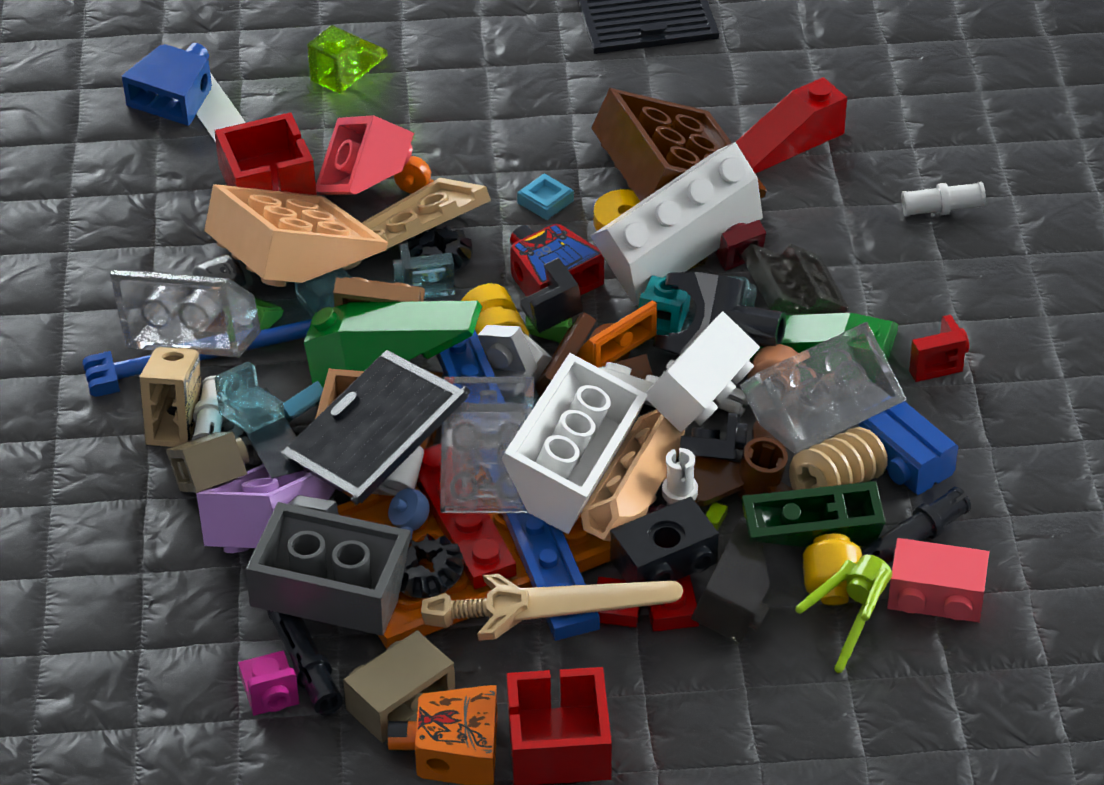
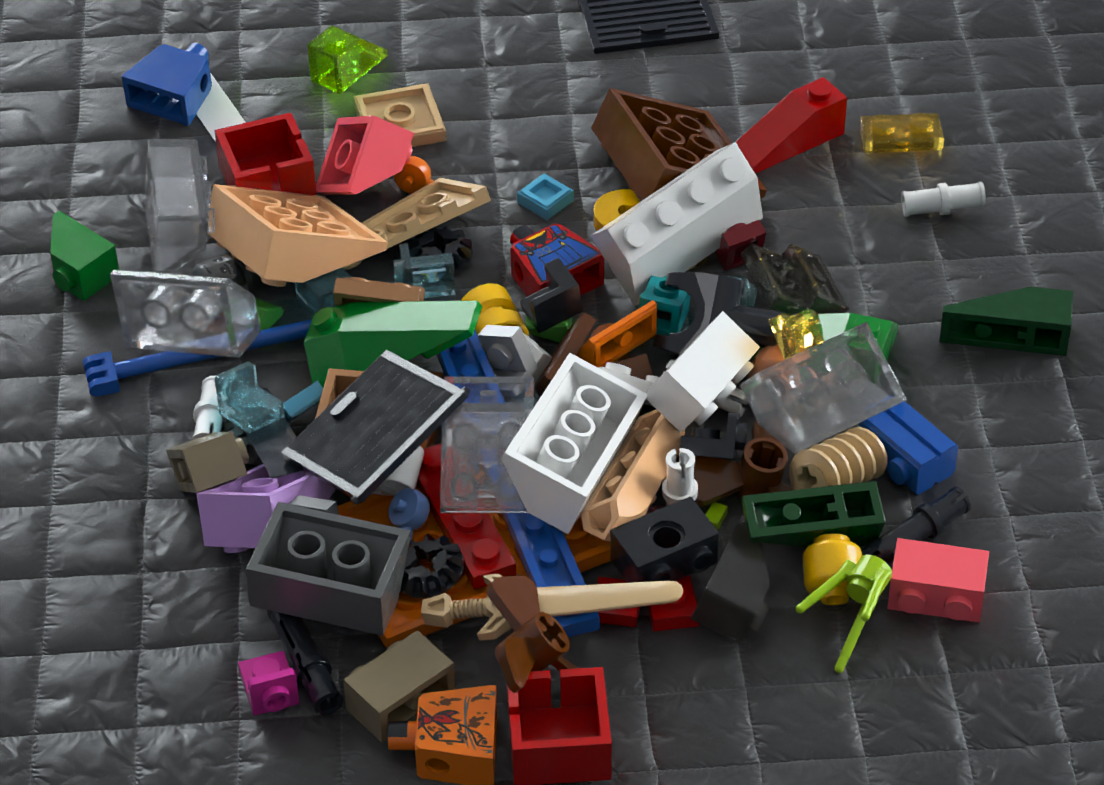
tan torso [140,347,202,447] -> none
red bracket [909,314,969,382] -> none
none -> green slope [50,211,120,301]
none -> clear slope [144,139,215,280]
none -> tan tile [353,83,447,147]
none -> reddish brown piece [486,576,578,693]
none -> clear yellow slope [768,309,825,360]
none -> clear yellow plate [860,113,944,153]
none -> dark green slope [939,286,1073,356]

